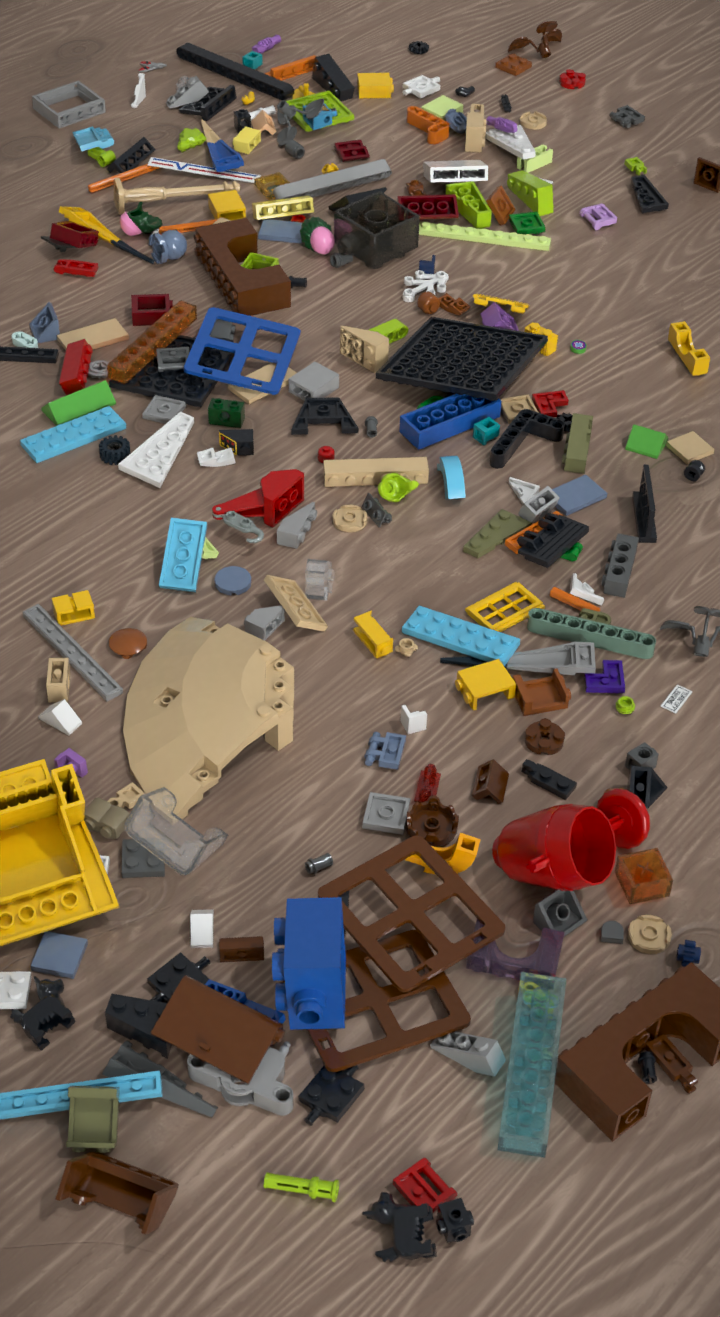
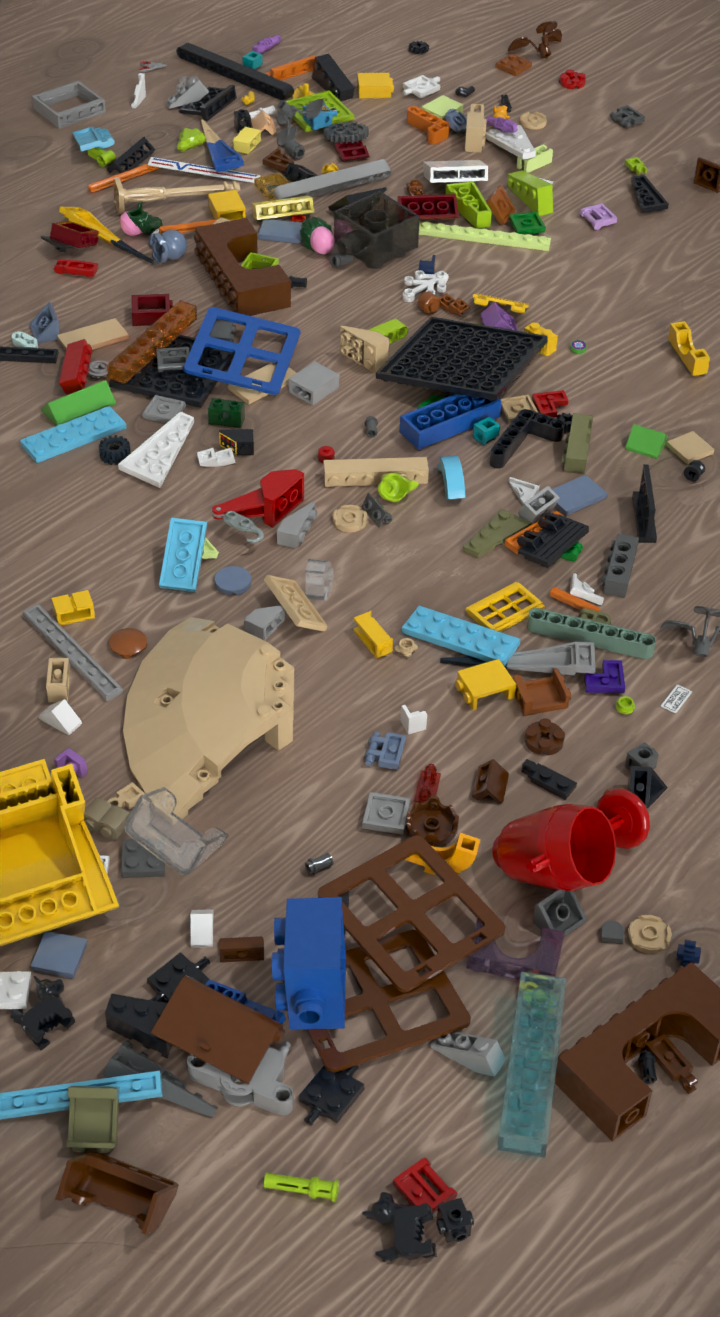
black wing [291,397,359,435] -> none
clear orange brick [615,848,673,905] -> none
none -> reddish brown wing [263,148,294,172]
none -> black tile [284,163,319,182]
none -> dark grey gear [324,122,369,143]
none -> light orange animal [493,105,510,119]

